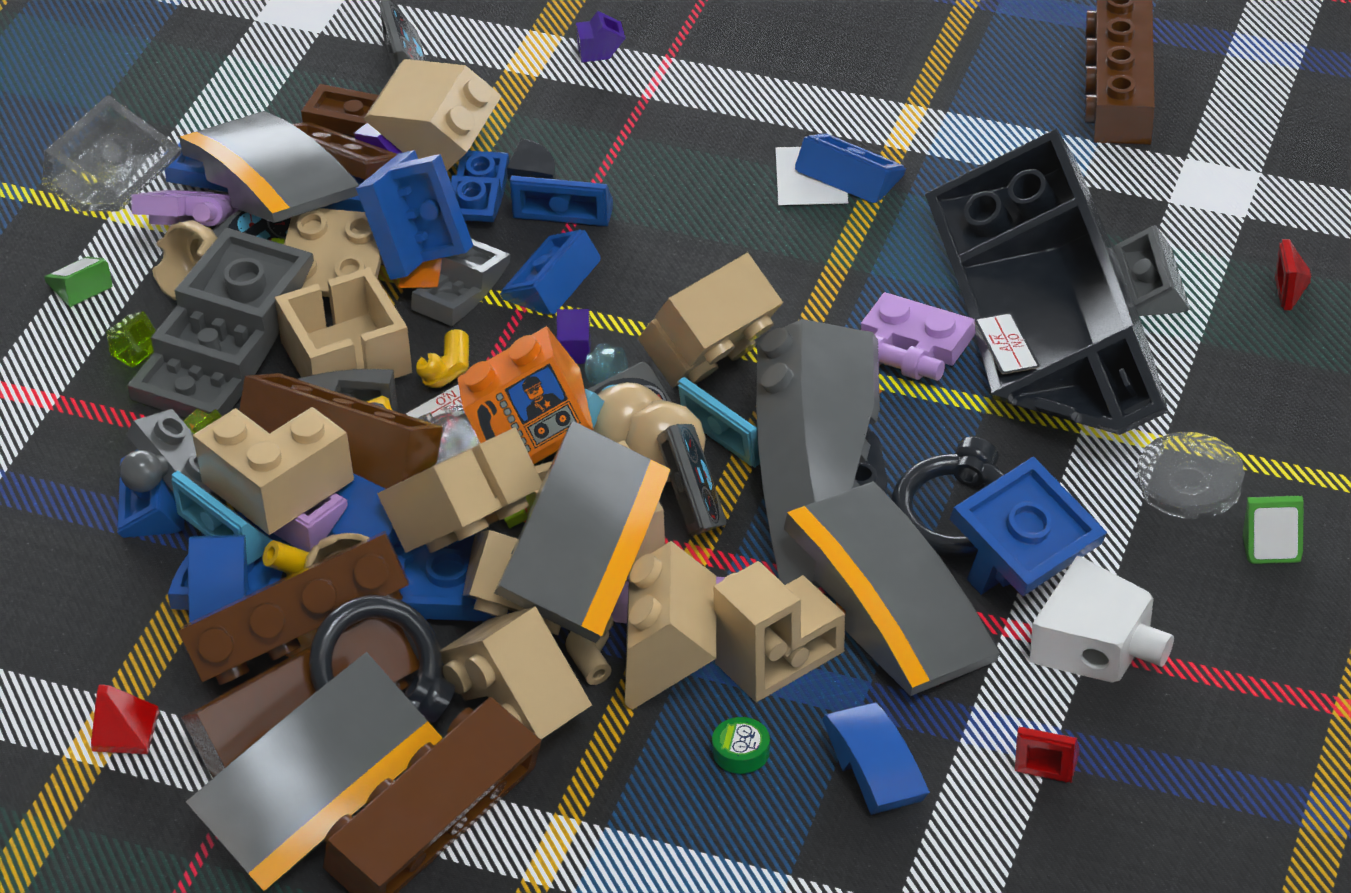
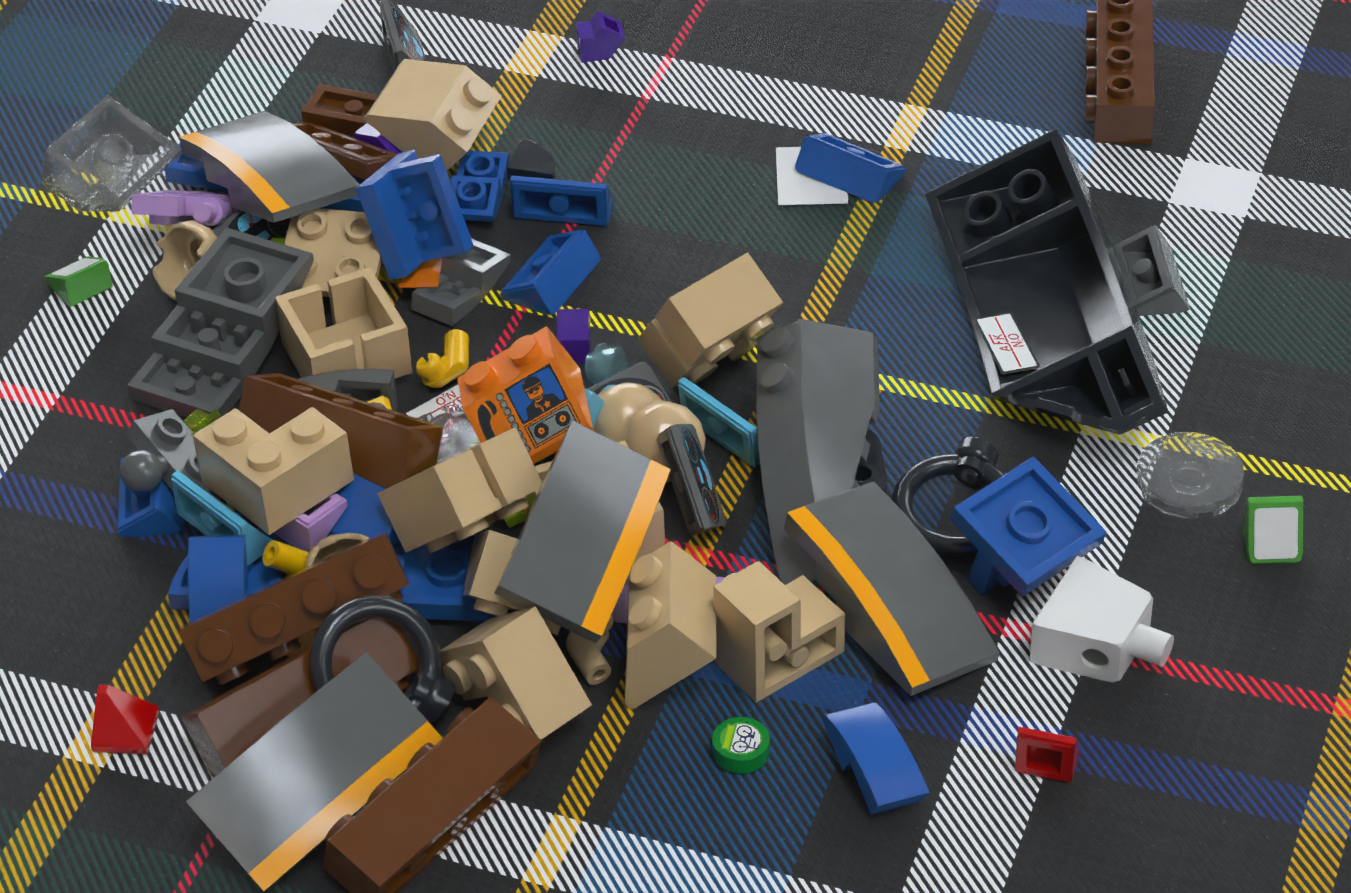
clear neon green piece [106,311,156,368] -> none
lavender plate [861,292,975,381] -> none
red slope [1275,239,1311,310] -> none

